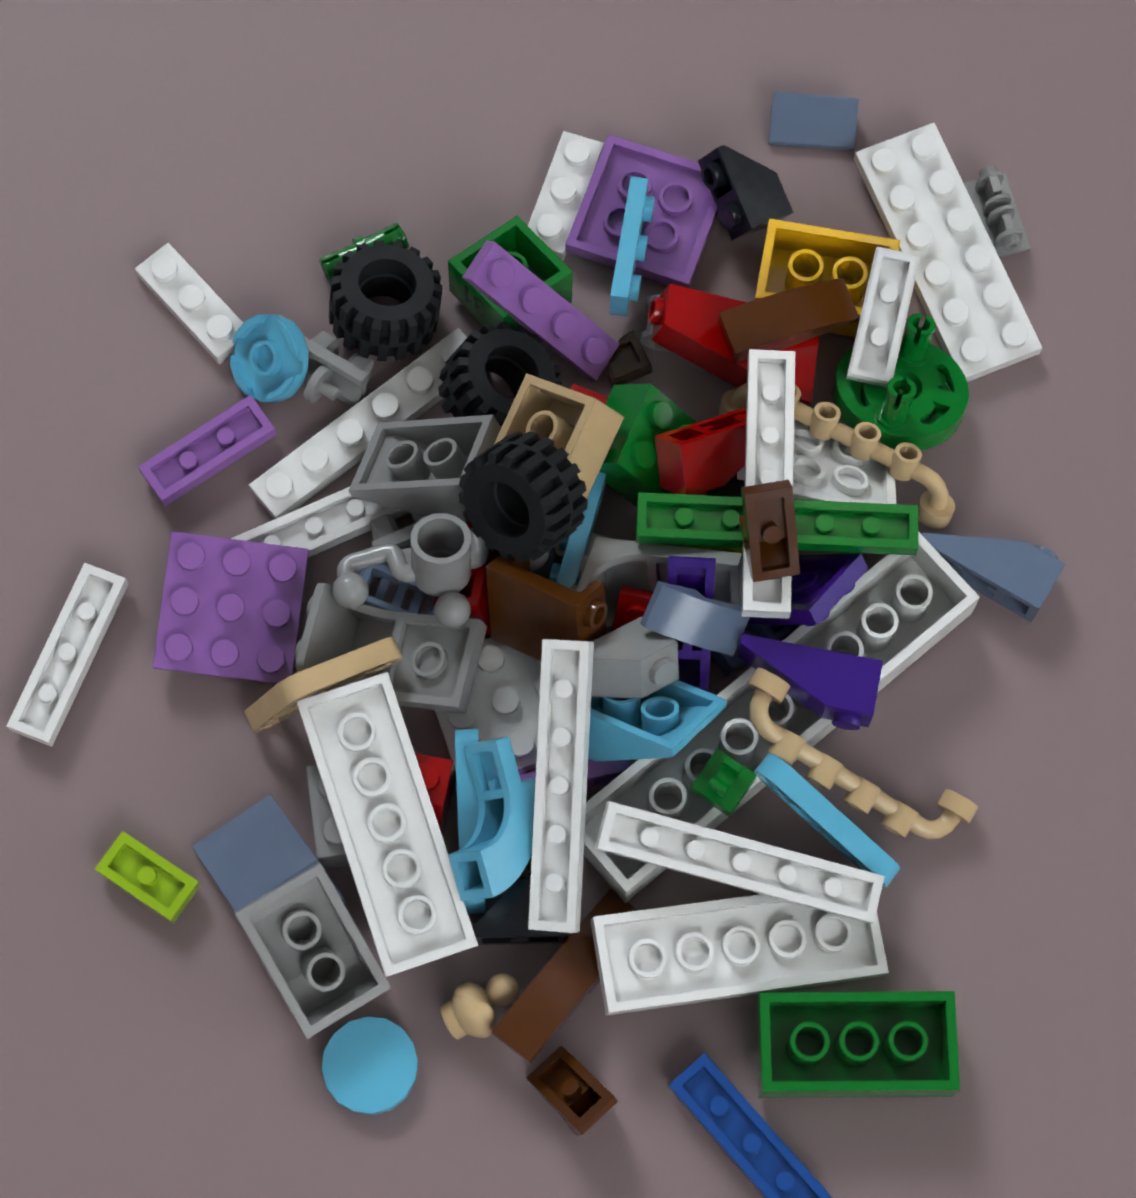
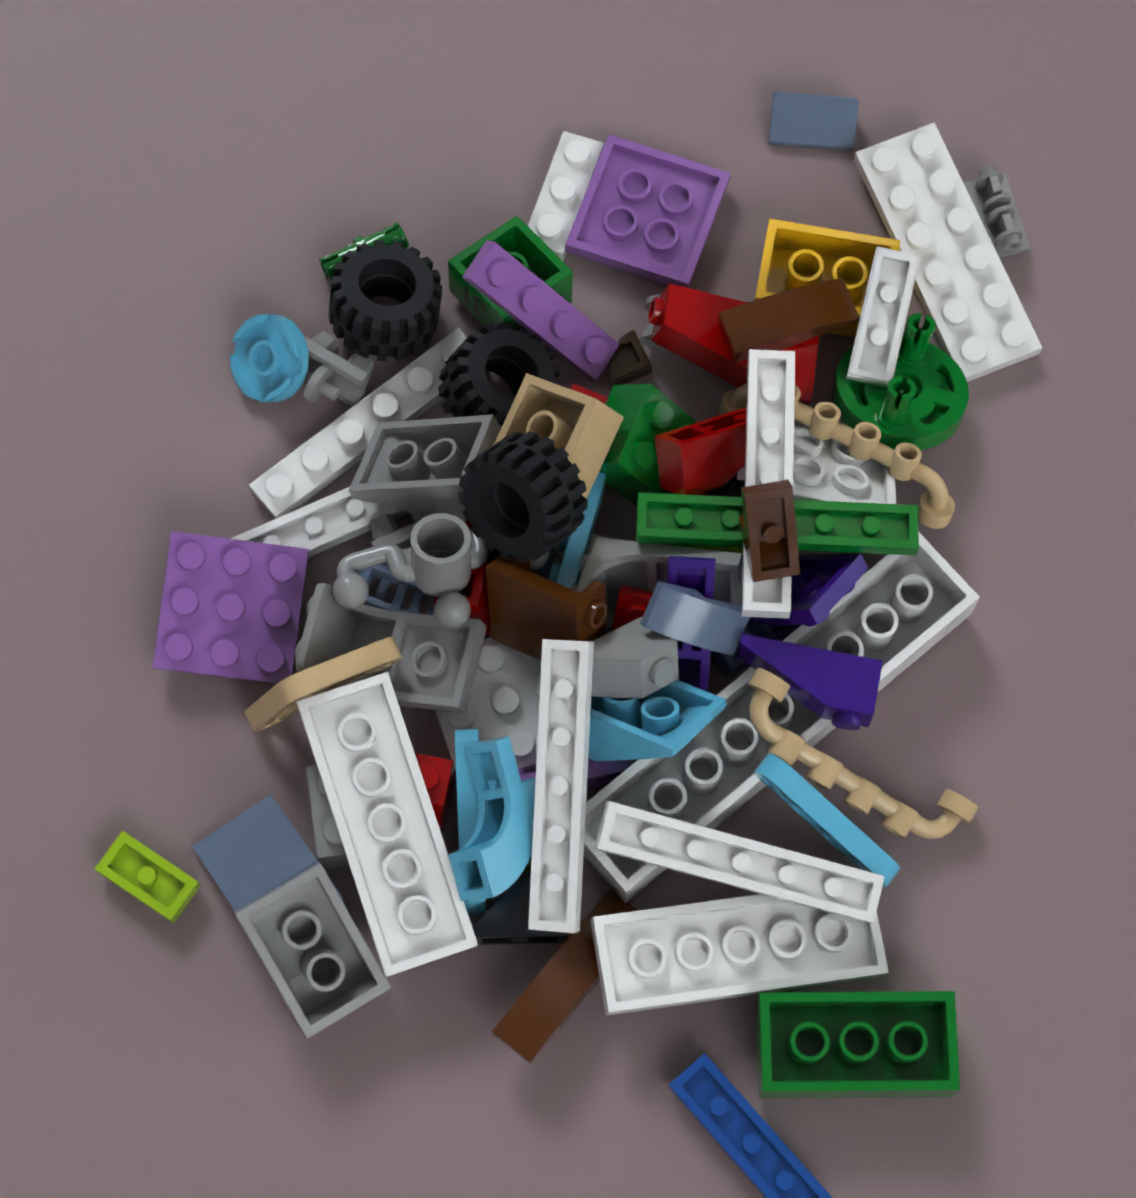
white plate [7,562,129,747] -> none
white plate [134,242,243,365] -> none
medium lavender plate [138,395,277,507] -> none
medium azure tile [321,1016,419,1115] -> none
tan animal [440,973,519,1040] -> none
reddish brown slope [526,1045,618,1136] -> none
medium azure plate [610,176,655,317] -> none
green tile [690,748,757,817] -> none
black slope [698,145,794,241] -> none
sand blue slope [922,532,1066,622] -> none

